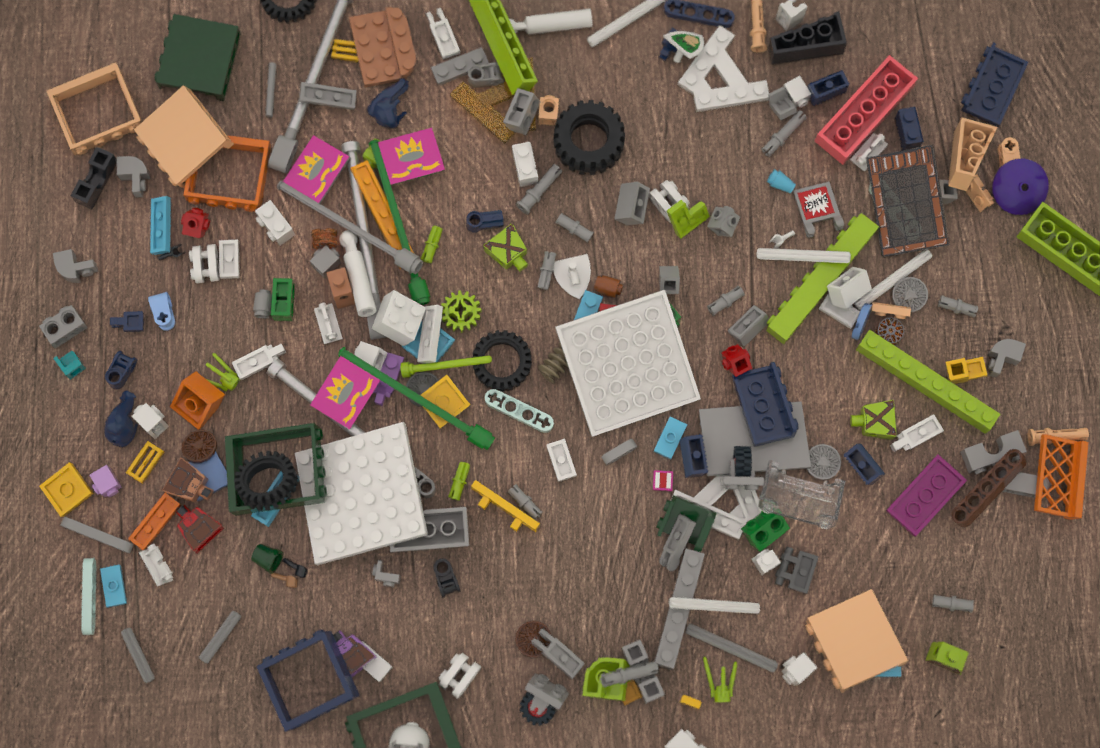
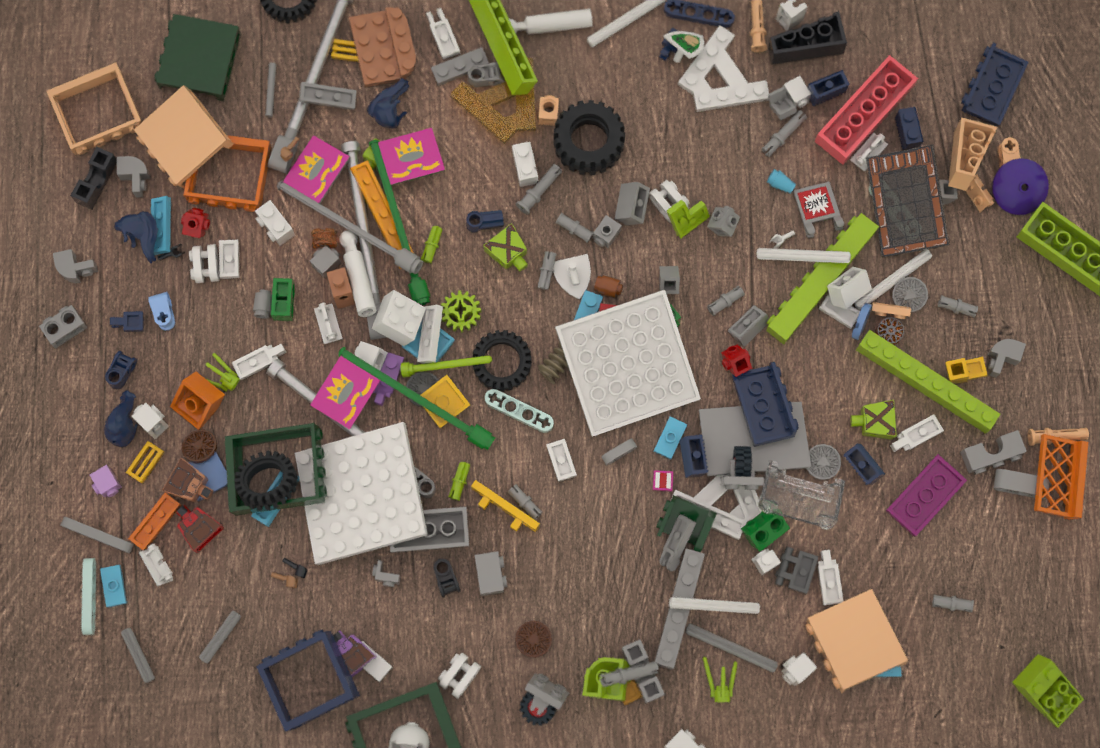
yellow plate [39,462,94,517] -> none
teal panel [53,351,86,380] -> none
dark green piece [251,544,283,574] -> none
light grey brick [503,88,540,135] -> none
light grey hinge [531,629,585,679] -> none
yellow tile [679,695,702,710] -> none
lime torso [925,642,969,675] -> none
reddish brown beam [951,449,1027,528] -> none
none -> dark blue piece [114,211,158,264]
none -> medium nougat hand [280,137,299,162]
none -> light grey brick [475,551,507,596]
none -> light grey brick [593,215,622,248]
none -> white hinge [817,550,844,606]
none -> lime slope [1012,654,1084,728]

